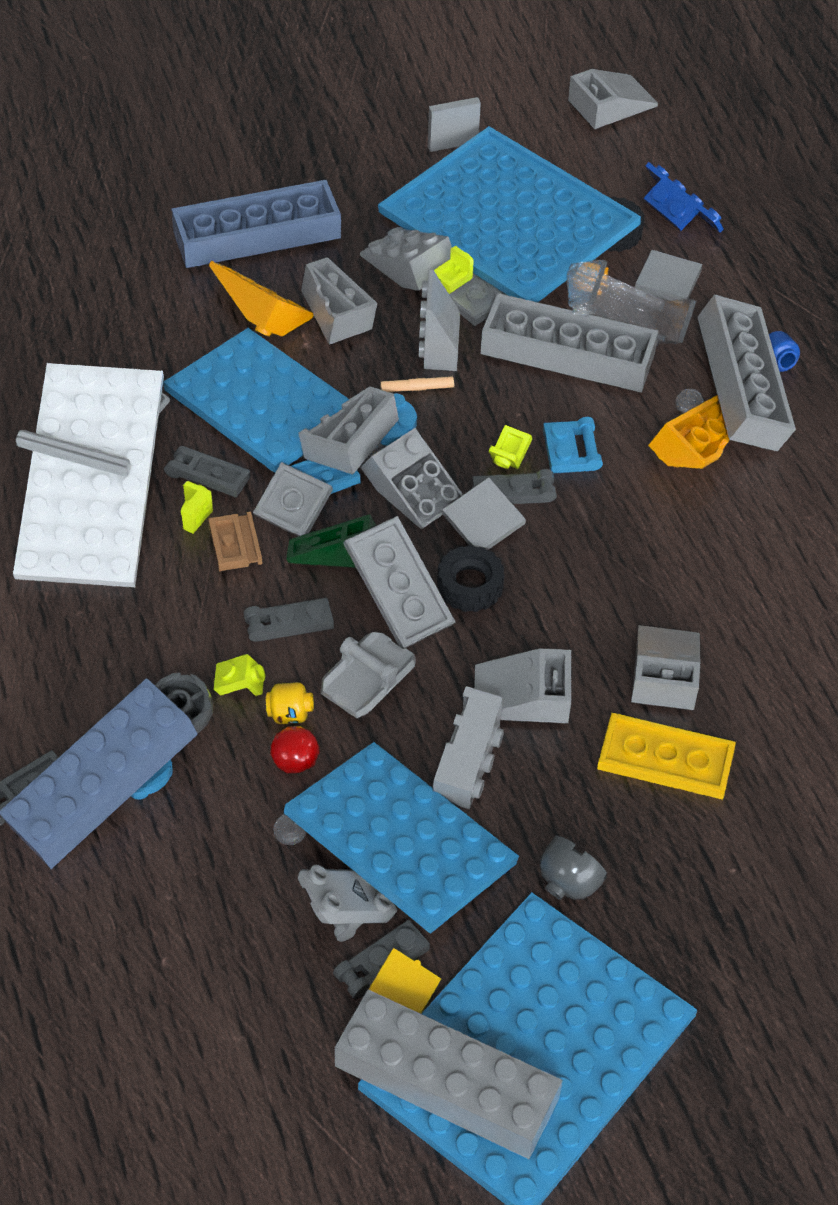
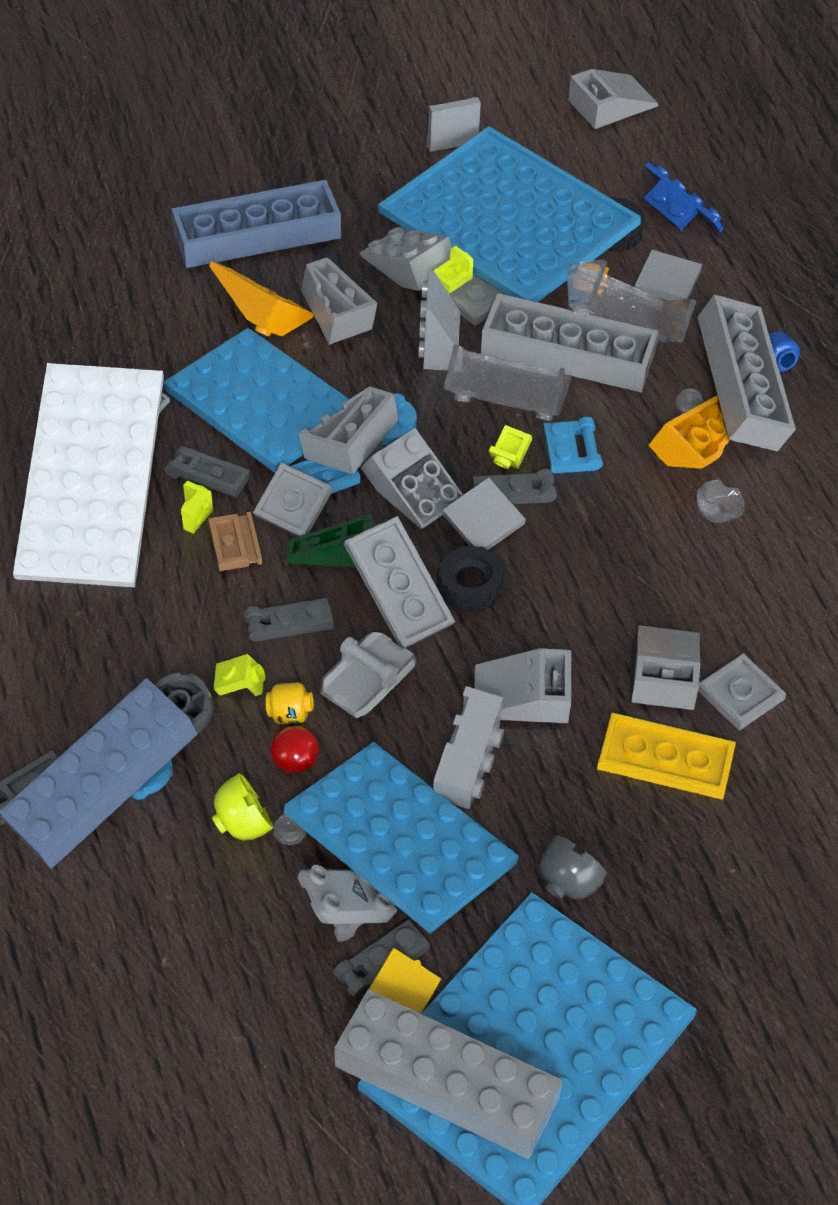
light grey axle [16,430,130,476] -> none
light nougat piece [380,376,454,392] -> none
none -> neon yellow cylinder [212,773,274,841]
none -> clear windscreen [444,344,572,421]
none -> clear hair [696,480,745,524]
none -> light grey tile [698,653,786,731]

